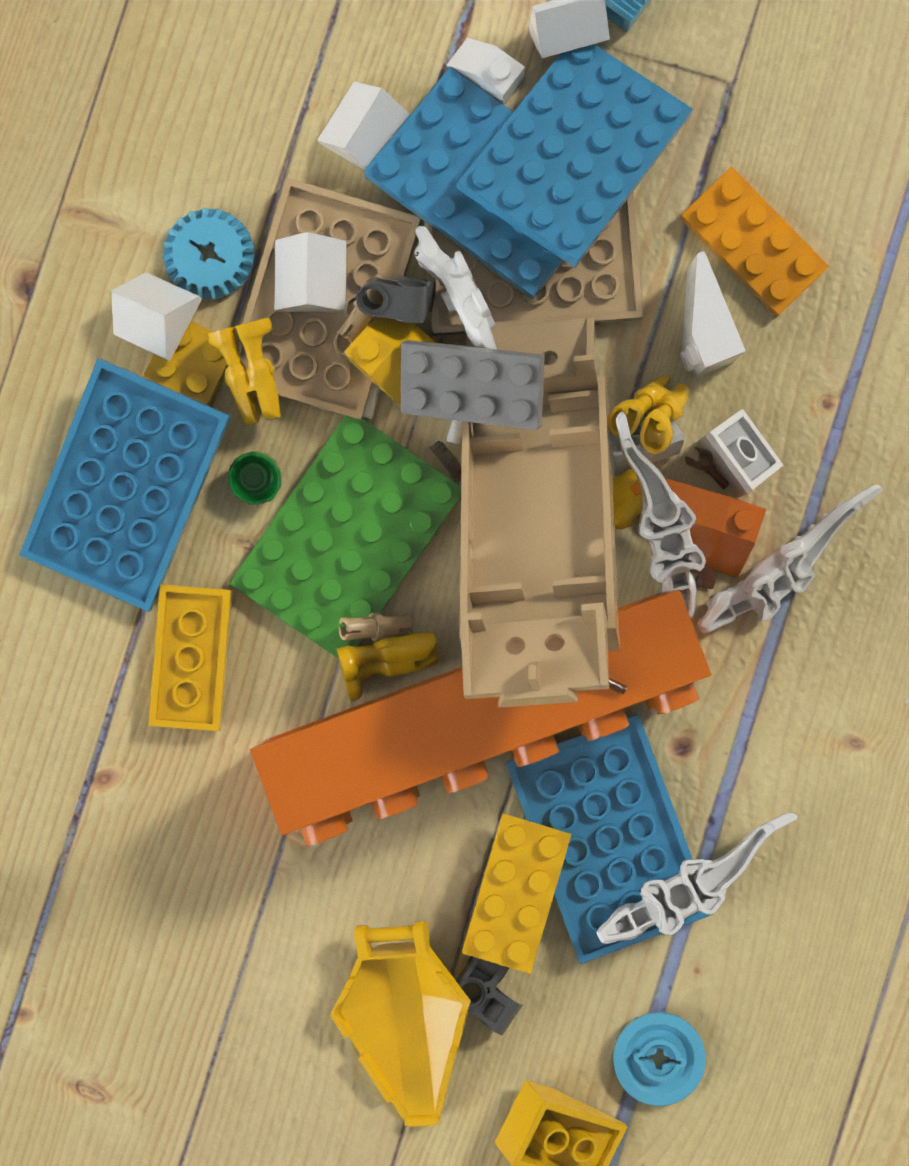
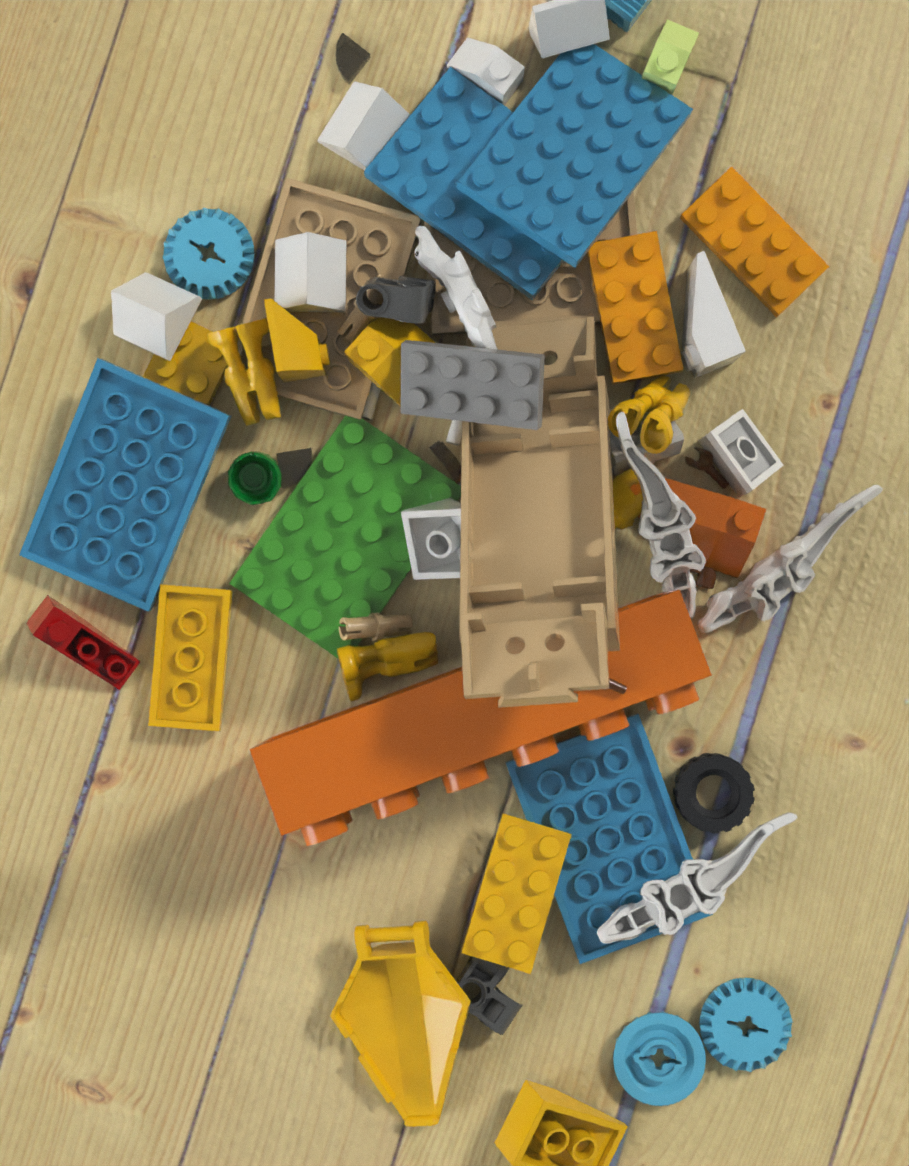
none -> red slope [26,595,141,690]
none -> yellow slope [264,298,330,383]
none -> clear smoke tile [276,448,313,489]
none -> clear smoke tile [336,33,371,85]
none -> white slope [401,498,461,580]
none -> light orange plate [587,231,683,385]
none -> yellowish green slope [642,19,699,95]
none -> black tyre [673,753,755,833]
none -> medium azure gear [699,978,793,1072]

